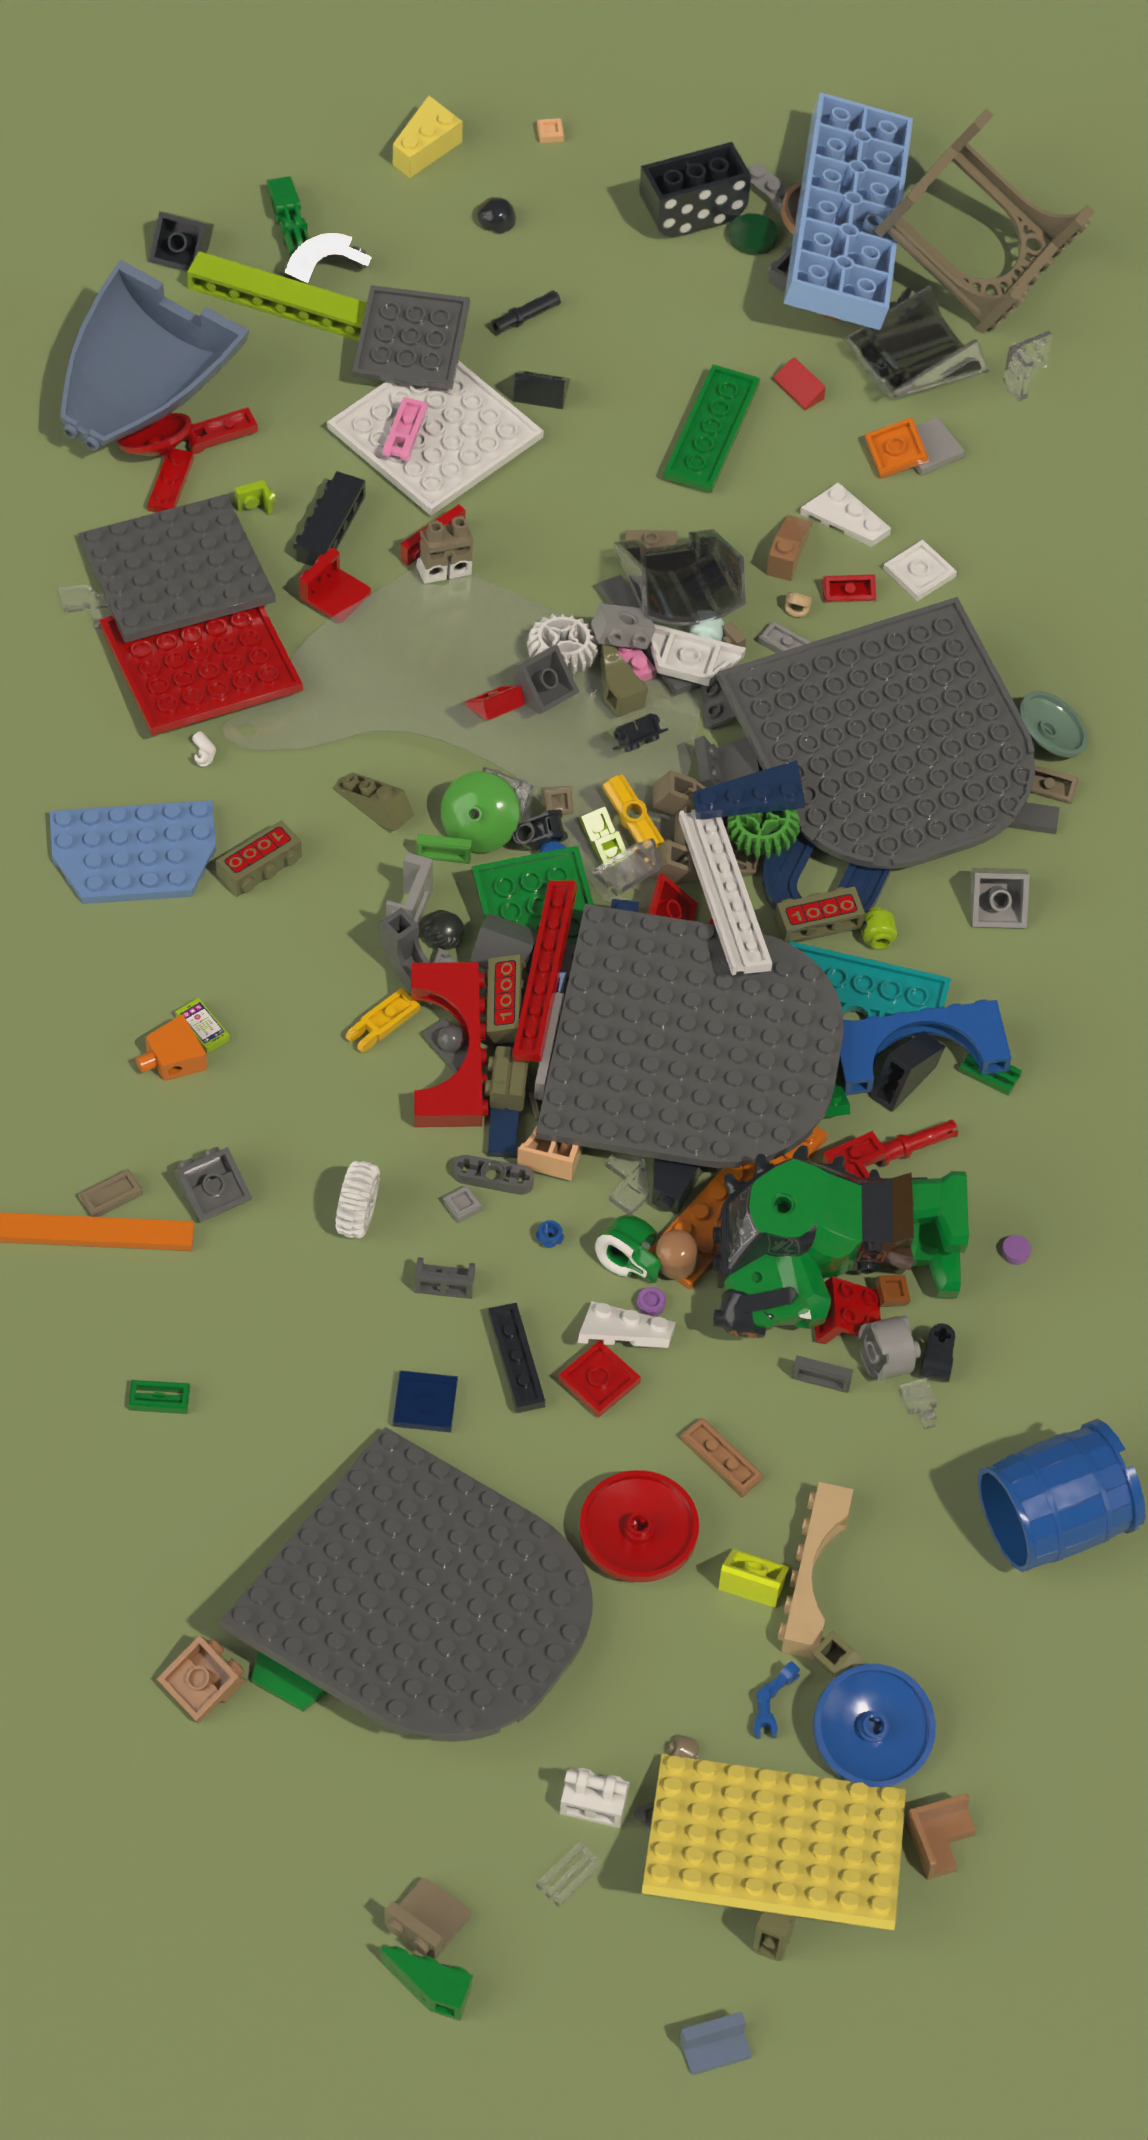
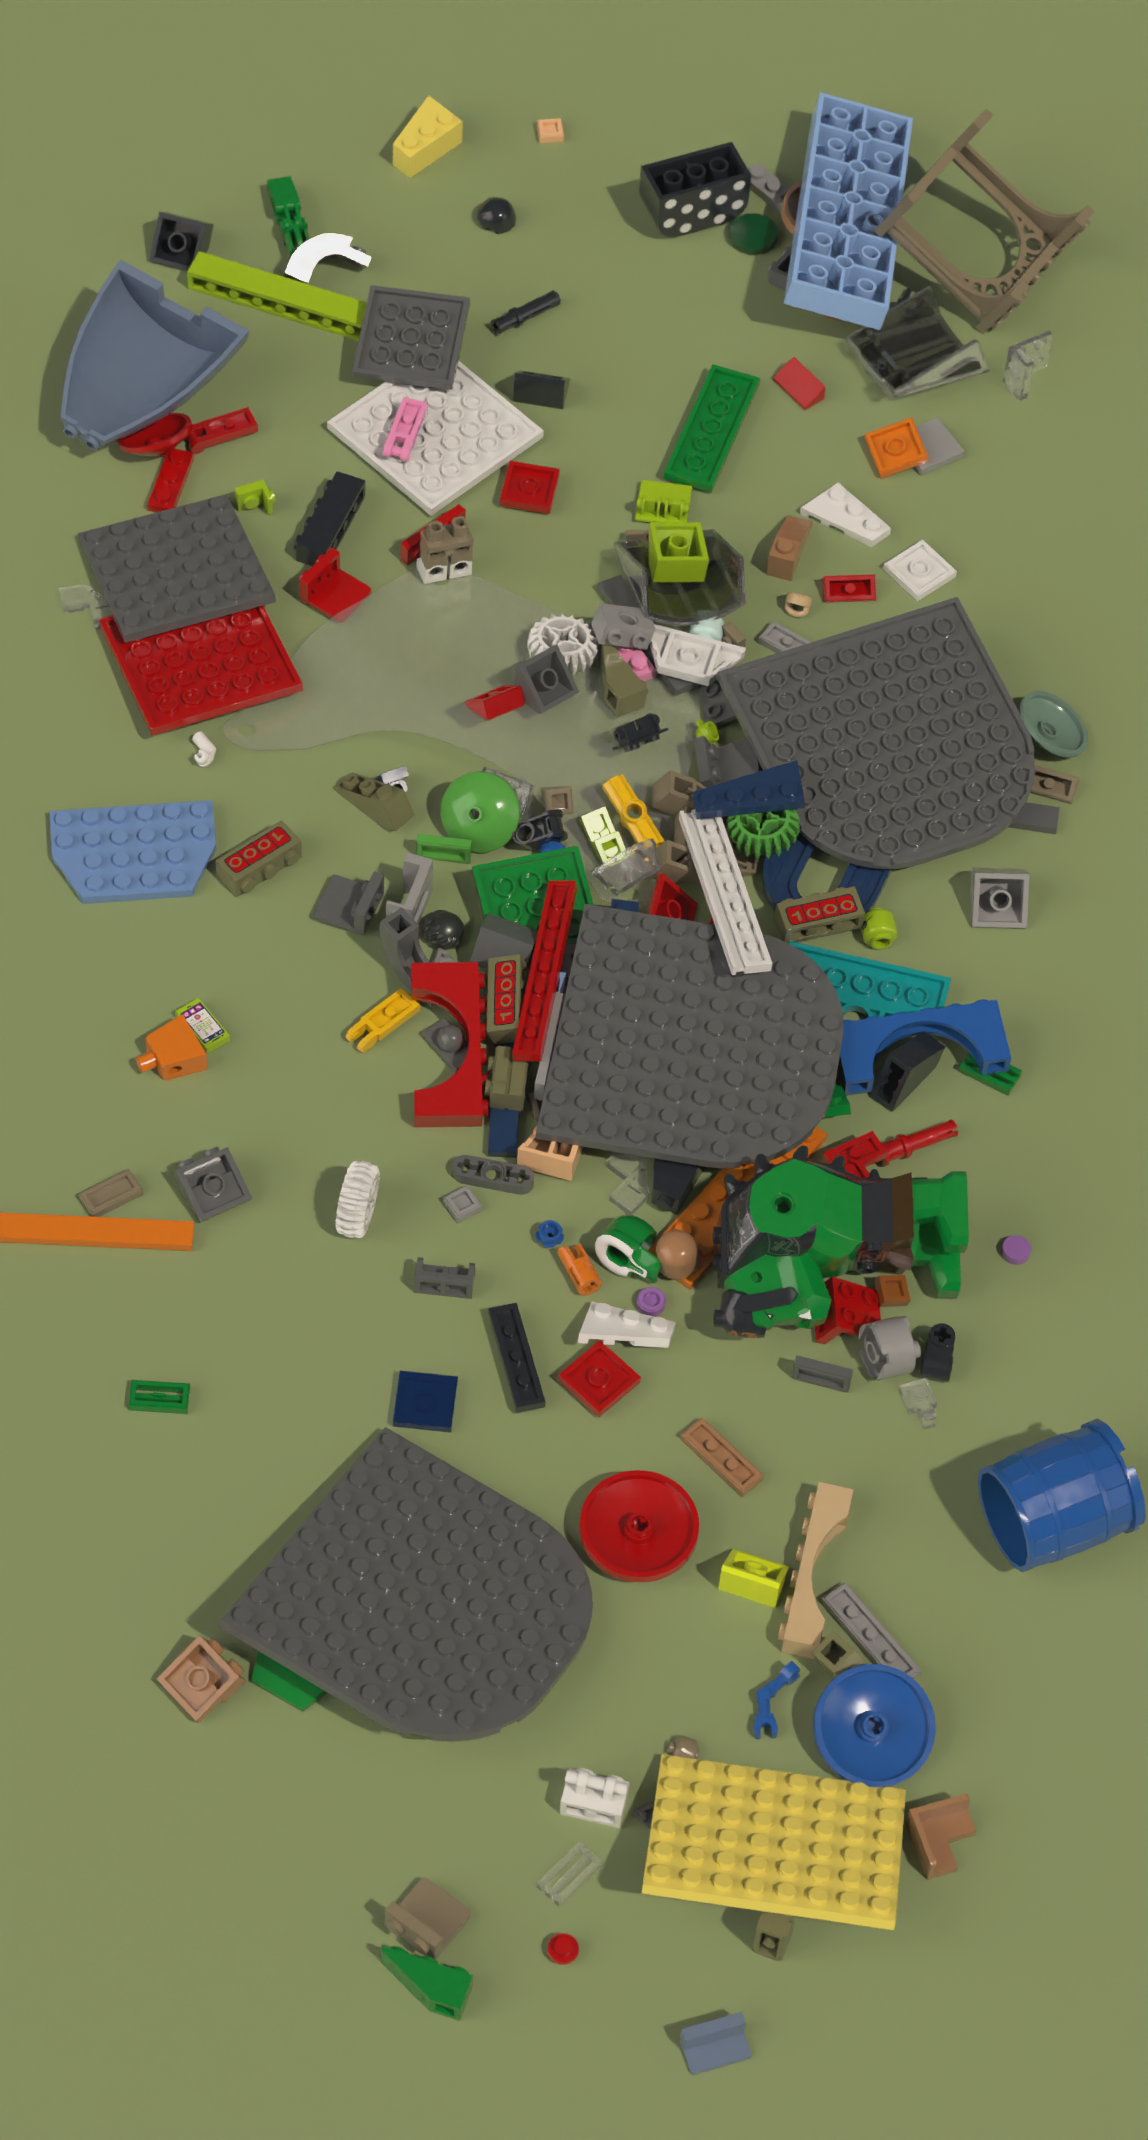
none -> dark grey bracket [314,871,384,935]
none -> tile [375,766,409,792]
none -> red plate [500,461,560,514]
none -> red plate [547,1933,579,1965]
none -> orange hinge [557,1244,602,1296]
none -> lime hinge [635,480,692,522]
none -> lime slope [649,522,709,582]
none -> lime plate [695,719,719,744]
none -> light grey tile [821,1582,922,1679]

